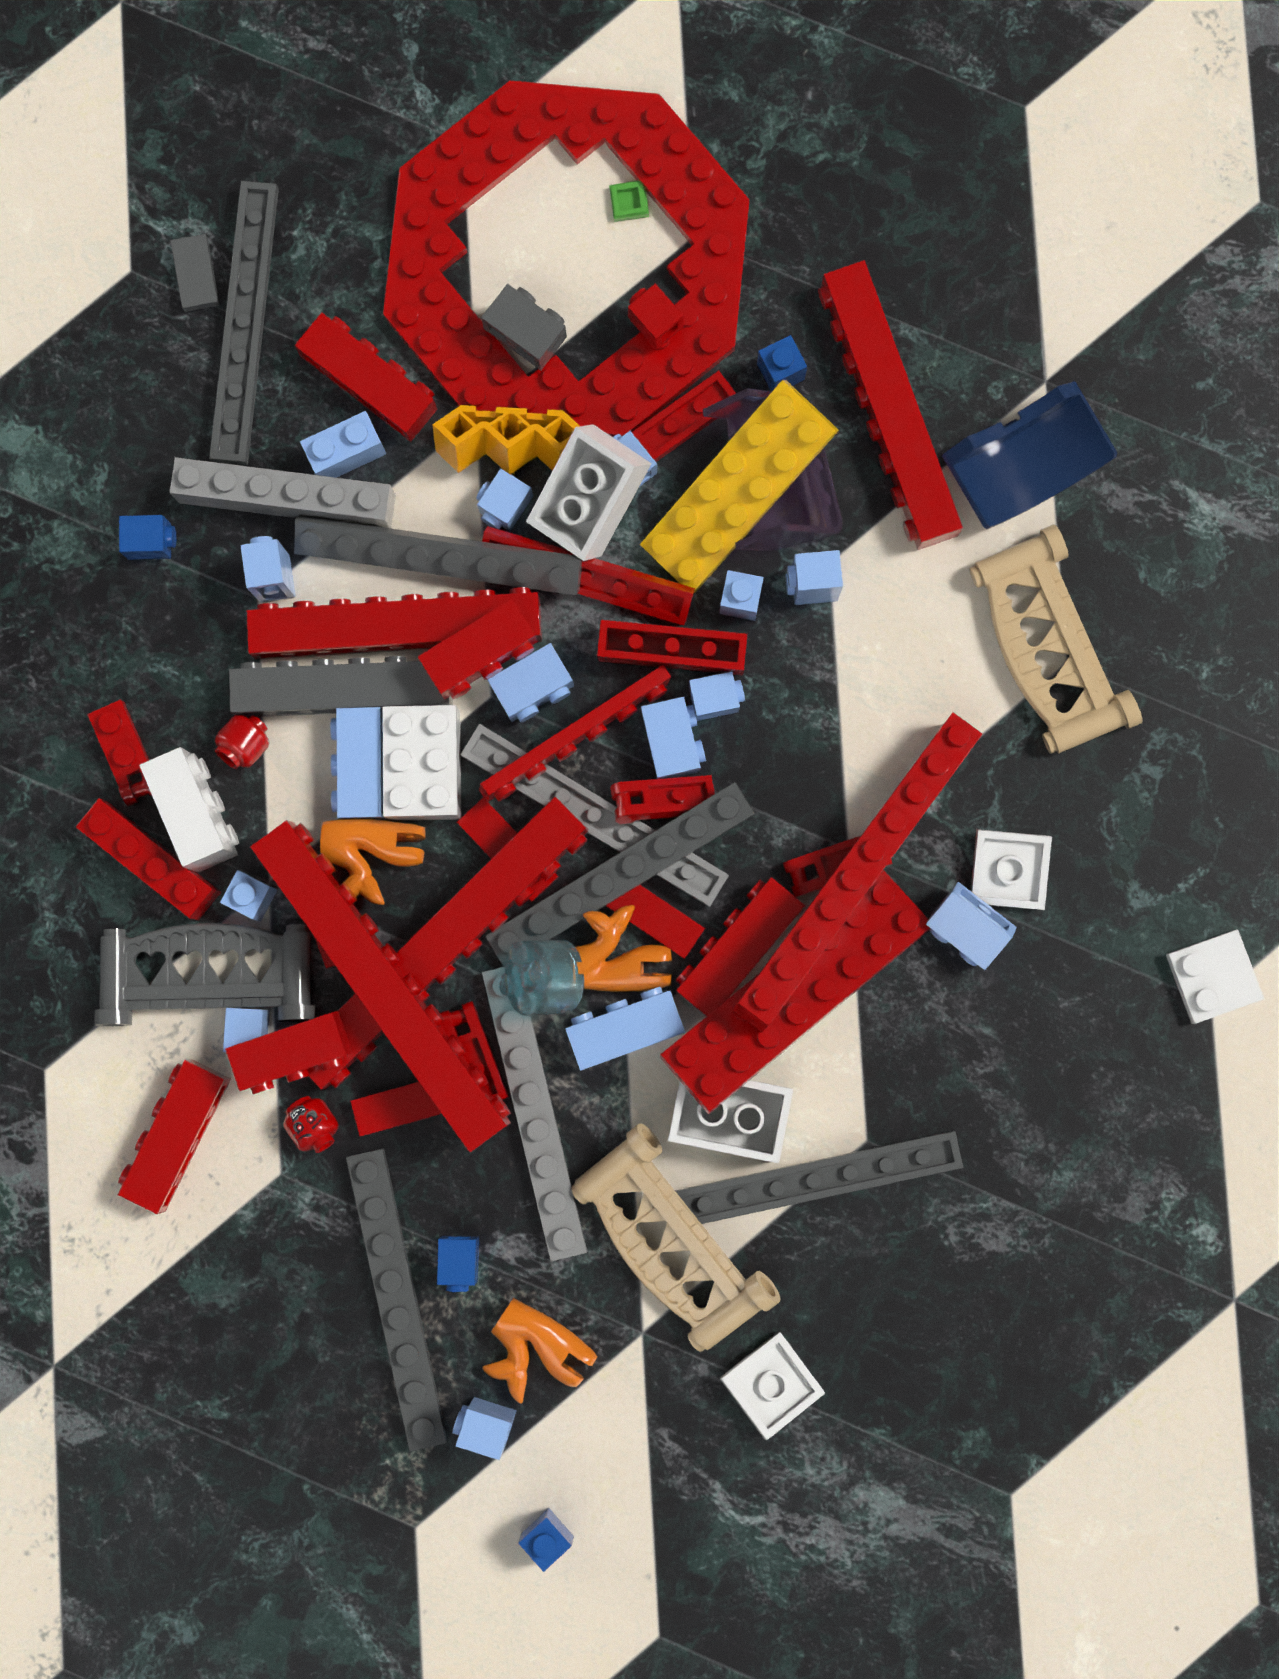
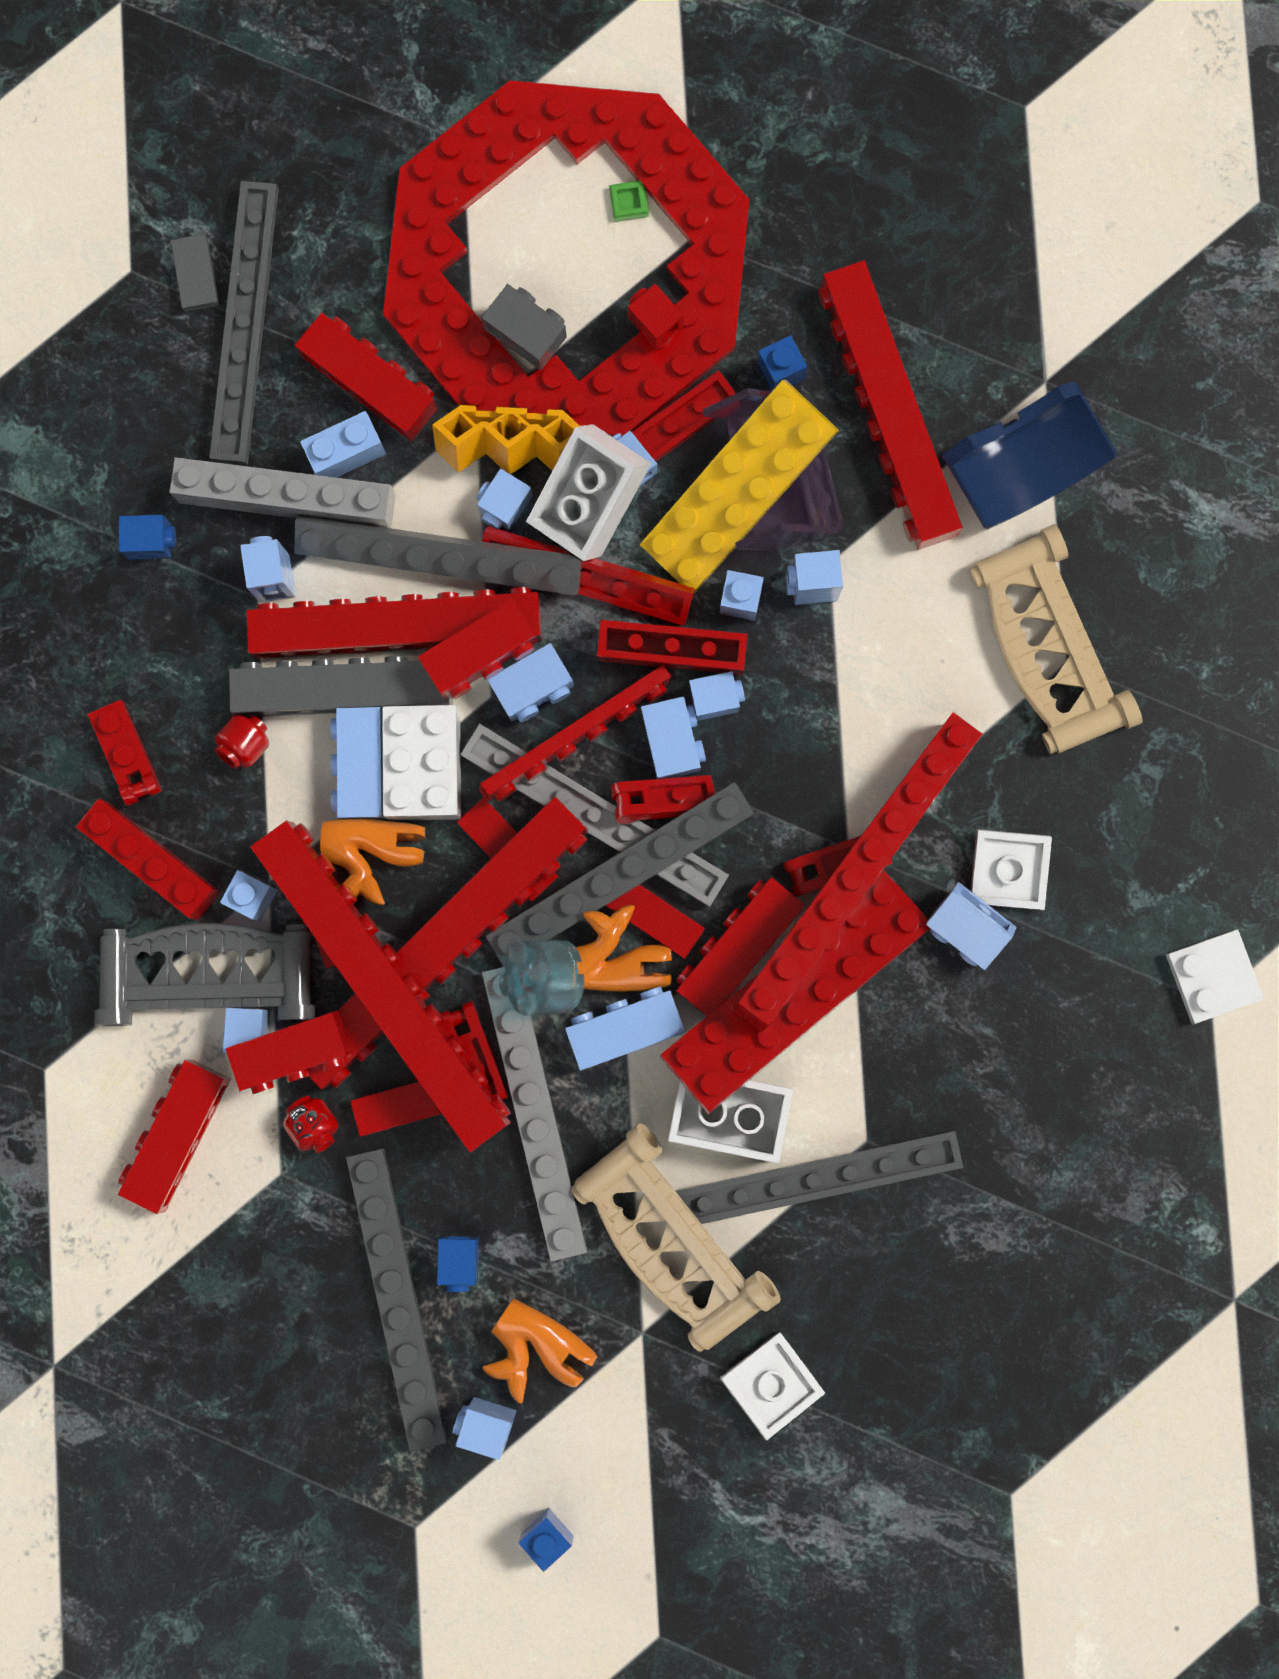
white brick [139,747,239,873] -> none

